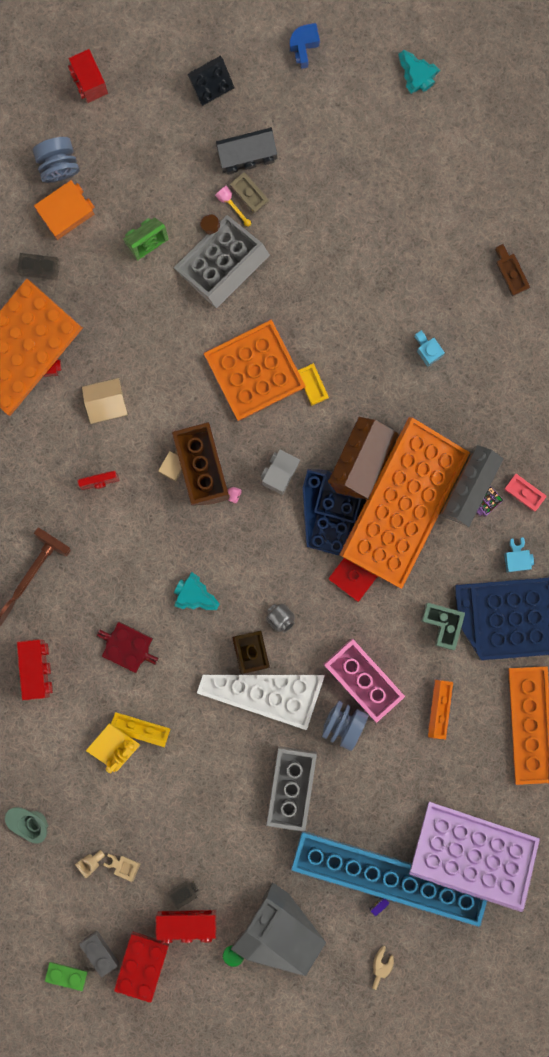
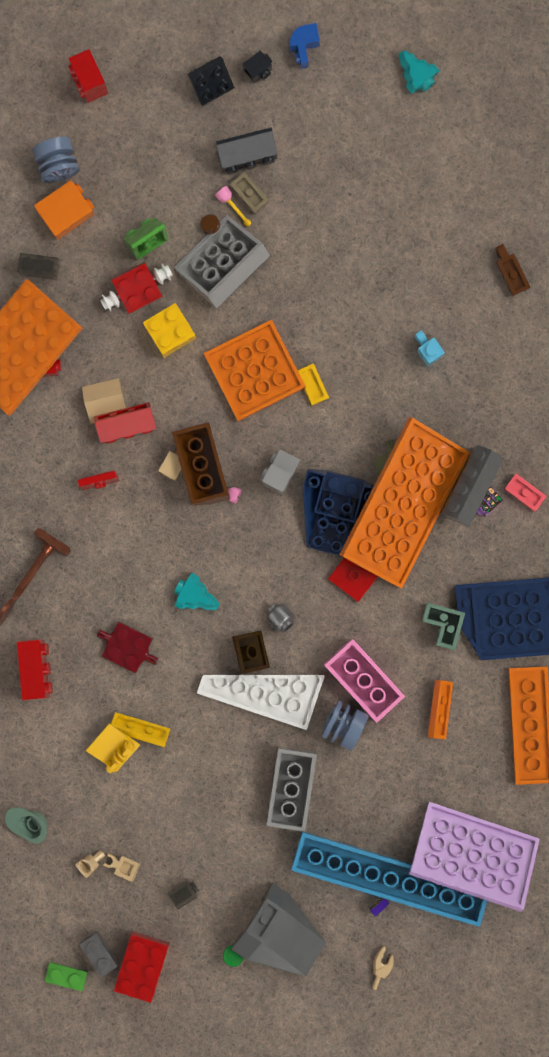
red brick [156,910,217,943] -> none
reddish brown slope [328,417,399,500] -> none
medium azure brick [504,537,534,573] -> none
none -> brick [94,402,156,444]
none -> red plate [100,262,173,314]
none -> yellow brick [143,303,196,358]
none -> black brick [242,50,273,83]

